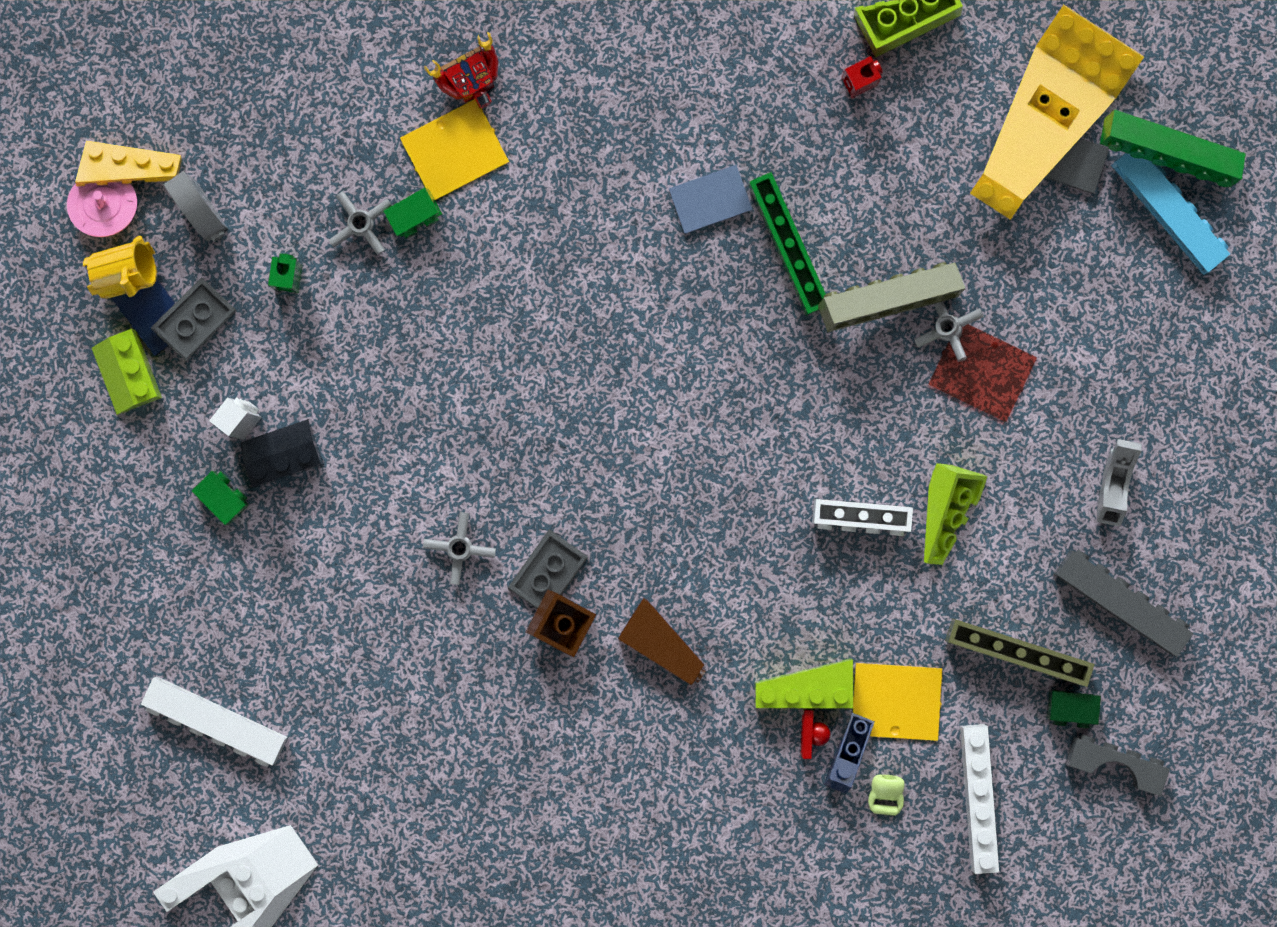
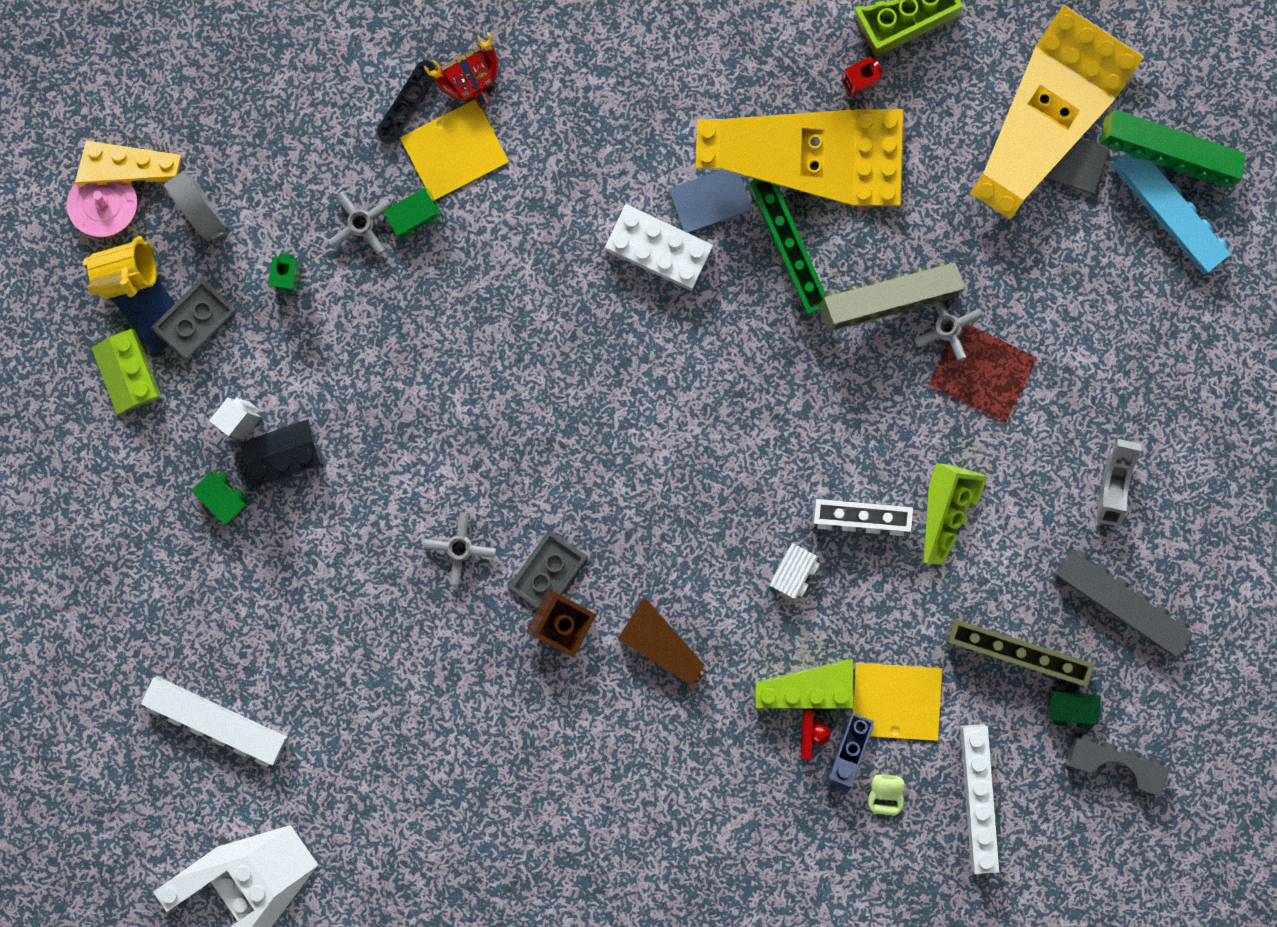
none -> black beam [377,60,435,144]
none -> white brick [605,204,713,291]
none -> yellow wing [696,109,904,206]
none -> white brick [769,543,820,599]

